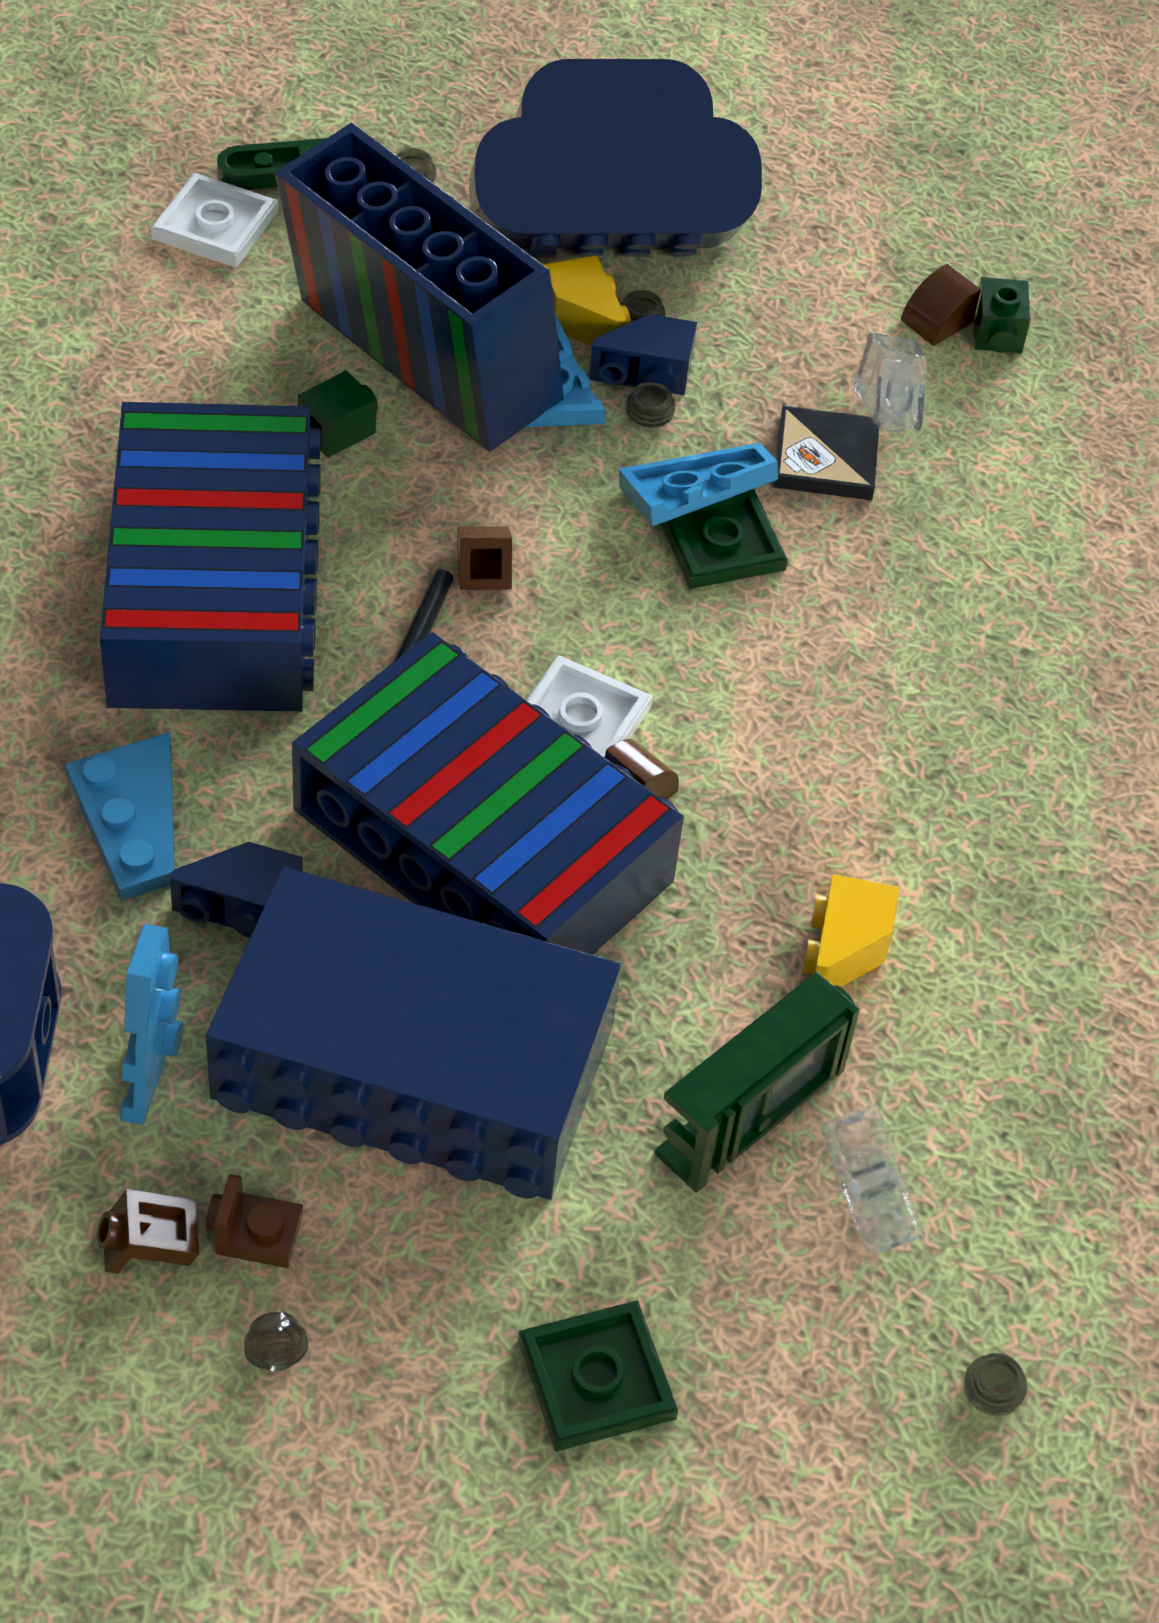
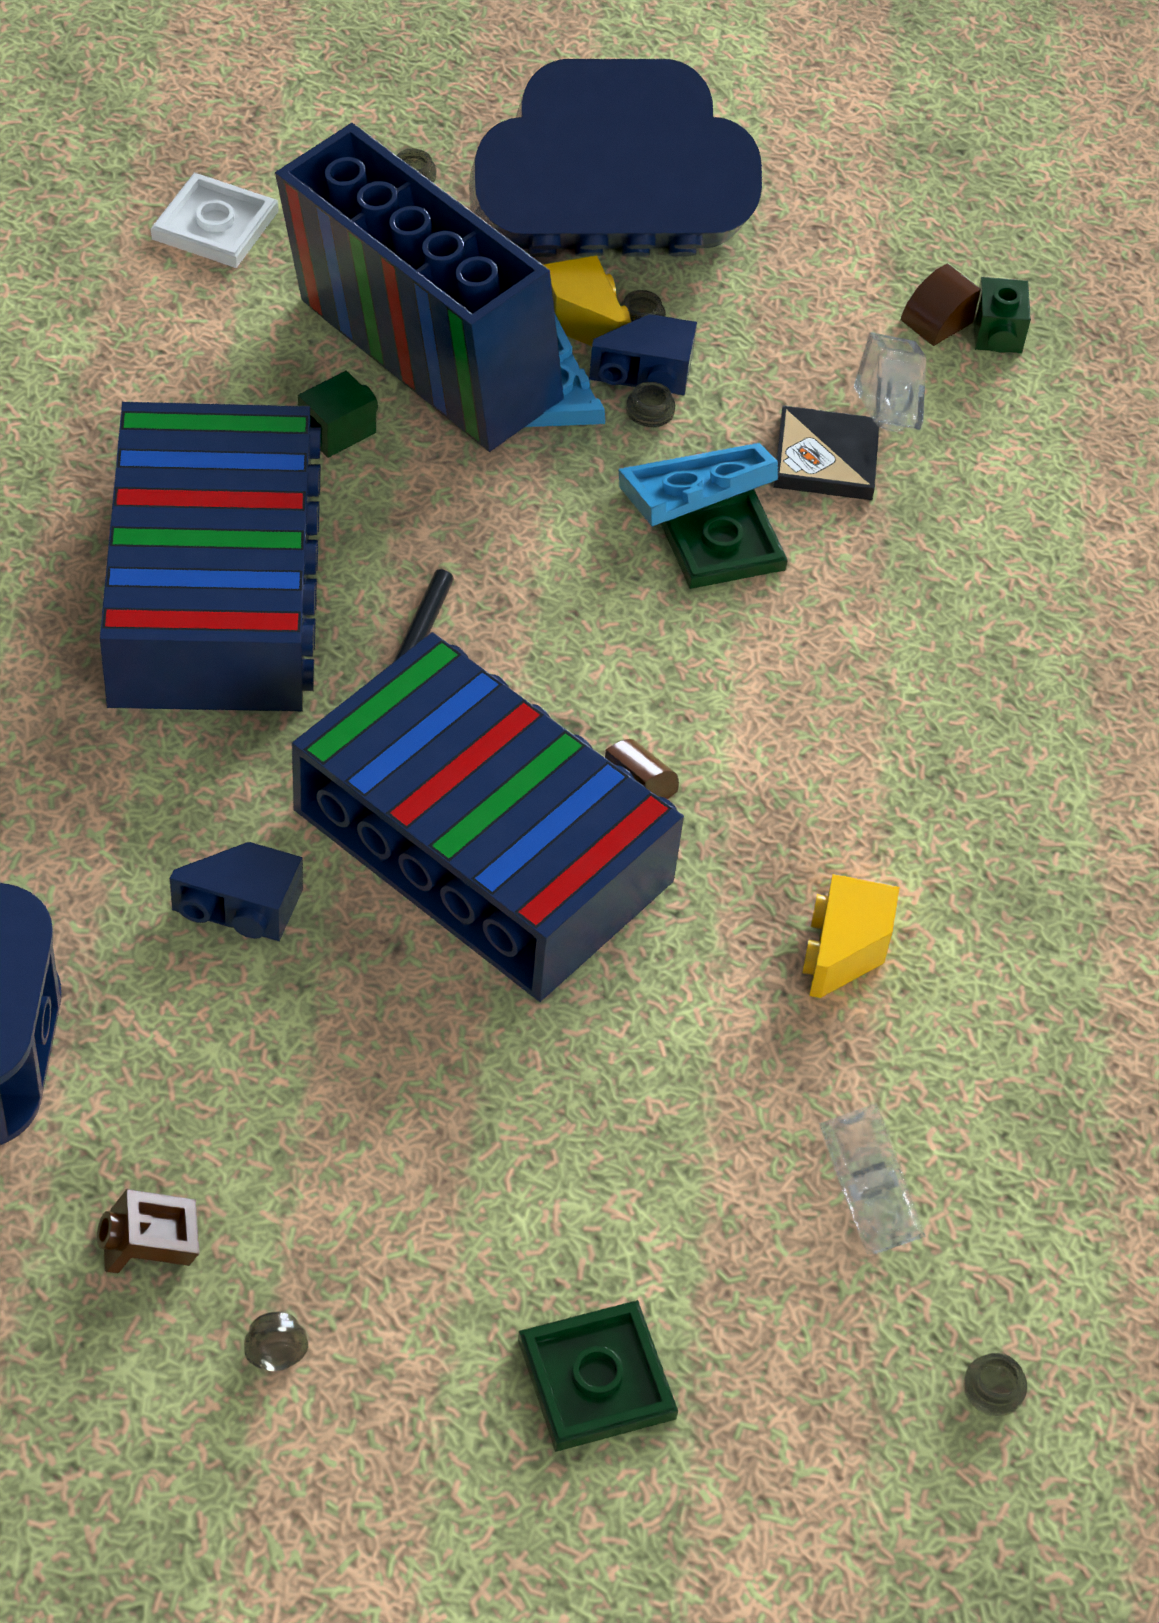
dark azure wing [65,732,175,901] -> none
dark azure wing [121,924,184,1125] -> none
dark blue brick [206,866,622,1200] -> none
reddish brown bracket [206,1174,303,1268] -> none
dark green plate [217,138,327,190] -> none
reddish brown brick [457,527,512,590] -> none
white tile [527,655,653,757] -> none
dark green door [654,971,860,1193] -> none

